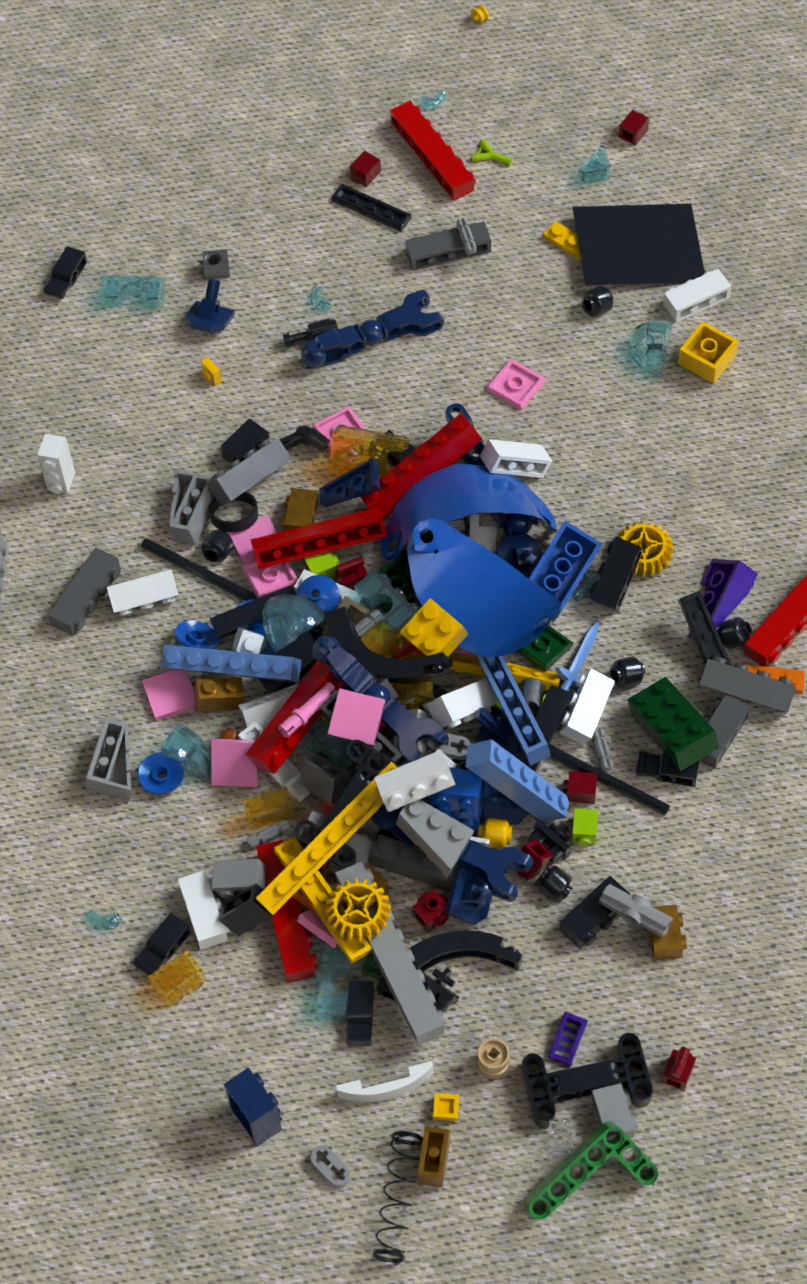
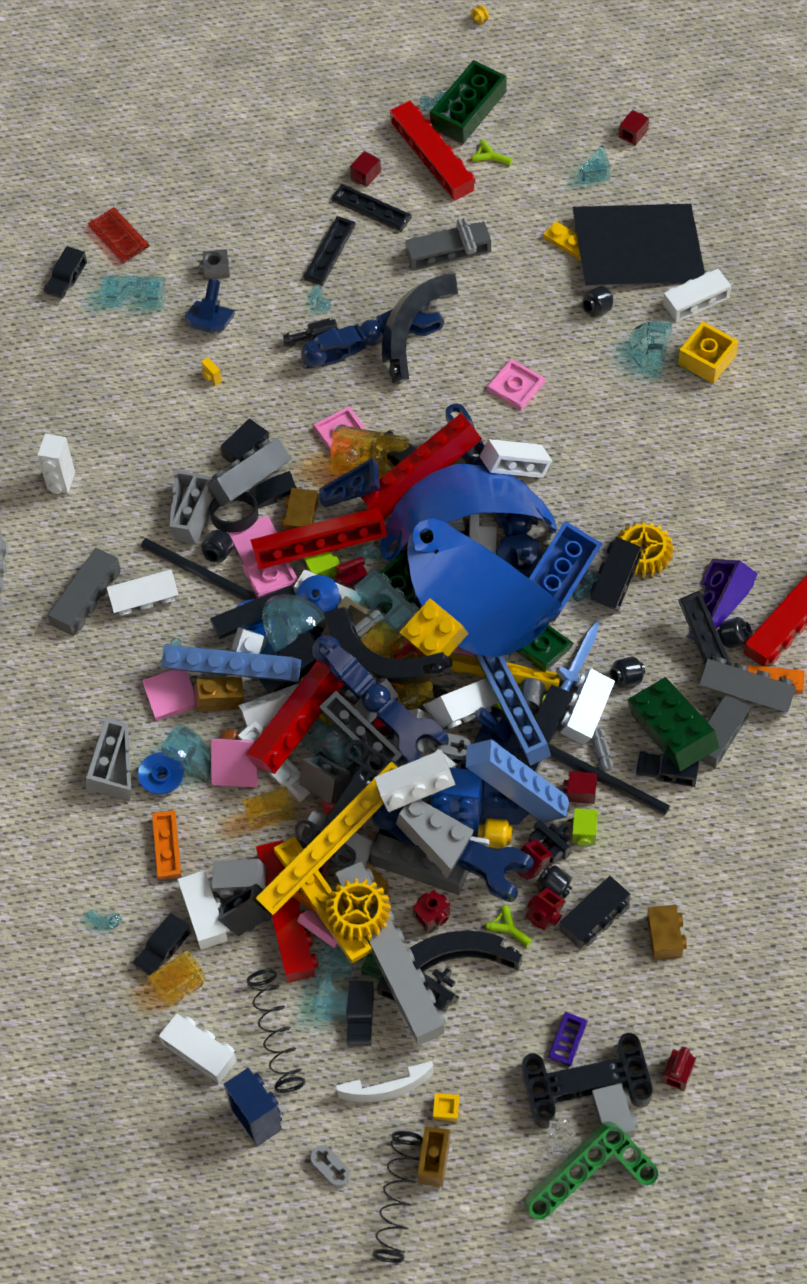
blue dish [175,621,219,649] -> none
light grey axle [246,819,291,850] -> none
bright pink pin [278,682,337,738] -> none
black arm [279,425,331,453] -> none
bright pink tile [328,688,386,746] -> none
dark blue piece [445,867,492,925] -> none
tan wheel [478,1038,510,1080] -> none
light grey piece [599,884,673,938] -> none
none -> clear red piece [87,207,150,263]
none -> orange plate [152,810,182,881]
none -> white brick [159,1014,237,1084]
none -> black piece [246,969,306,1093]
none -> black slope [250,471,296,508]
none -> black tile [304,216,356,286]
none -> clear light blue arm [351,545,383,560]
none -> black arch [382,273,458,384]
none -> dark green brick [430,60,507,144]
none -> lime piece [485,905,533,948]
none -> dark red brick [525,888,566,931]

